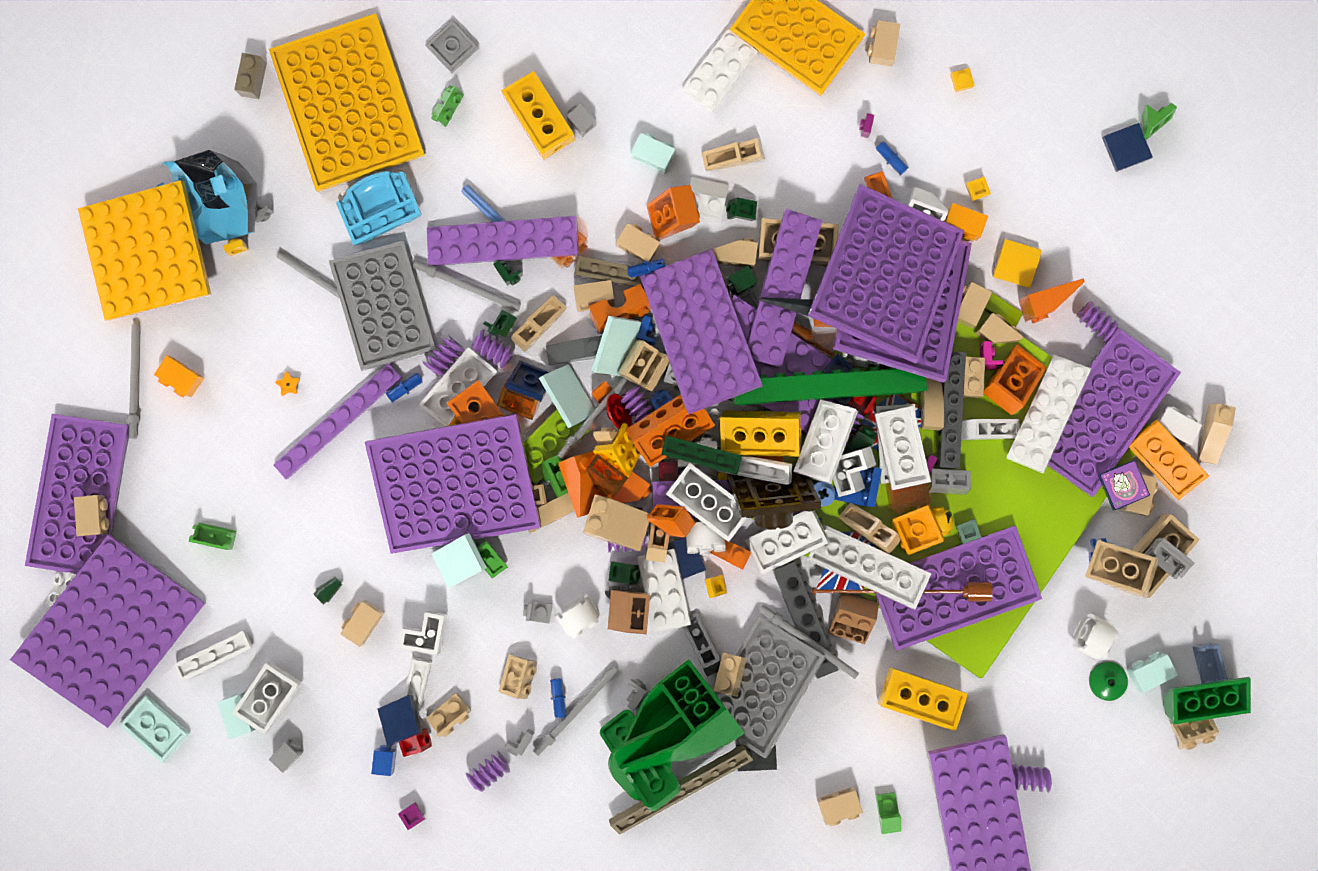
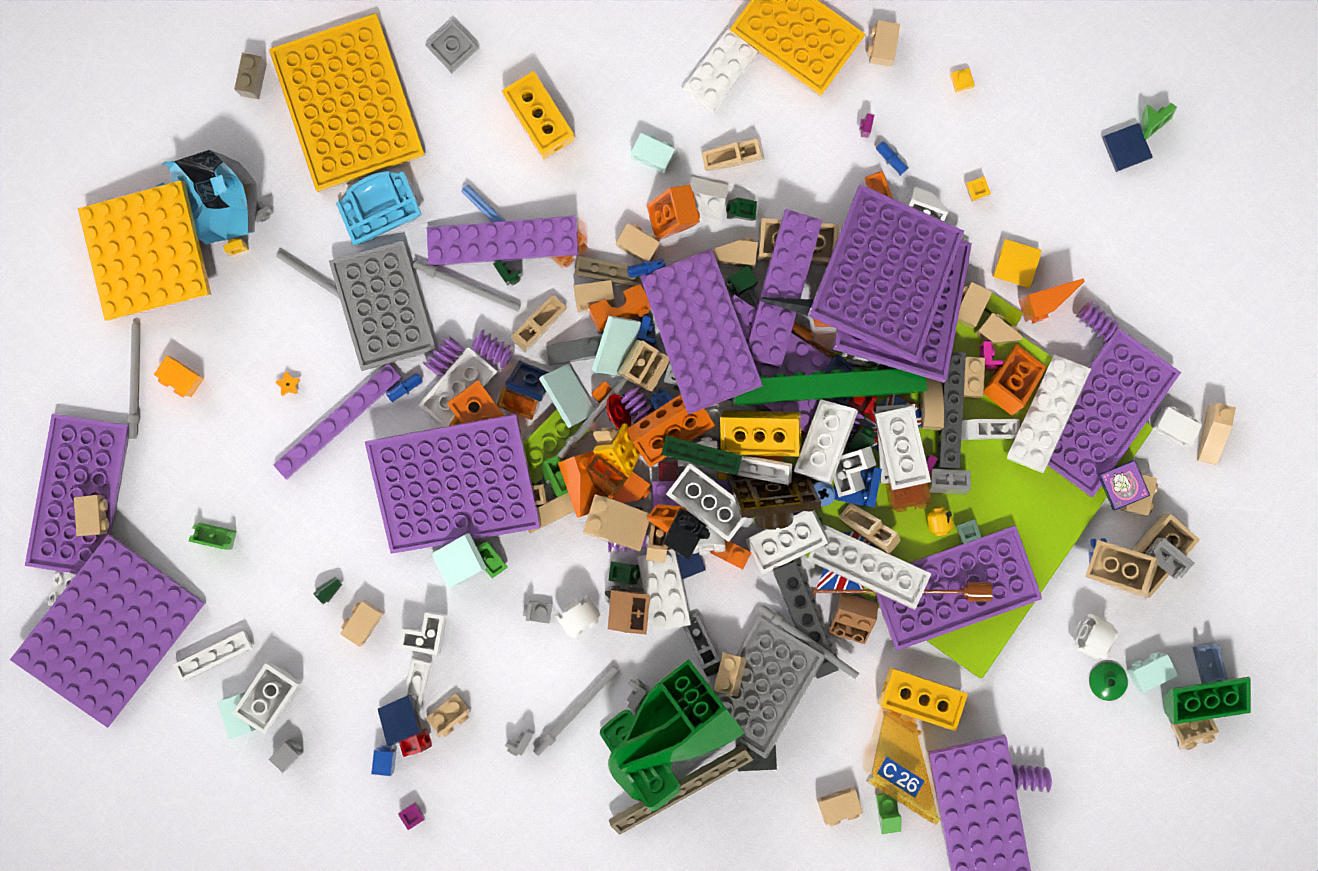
light aqua tile [119,695,190,763] -> none
bright green hinge [431,85,464,127] -> none
medium lavender piece [465,750,510,792] -> none
dark green bracket [483,310,517,337] -> none
tan bracket [499,654,537,699] -> none
blue axle [550,678,566,718] -> none
light grey brick [566,103,596,137] -> none
yellow plate [704,575,727,598] -> none
light orange plate [892,504,945,555] -> none
light orange brick [944,203,989,242] -> none
light orange tile [1129,420,1209,500] -> none
none -> black hinge [662,508,710,560]
none -> clear yellow piece [866,710,940,825]

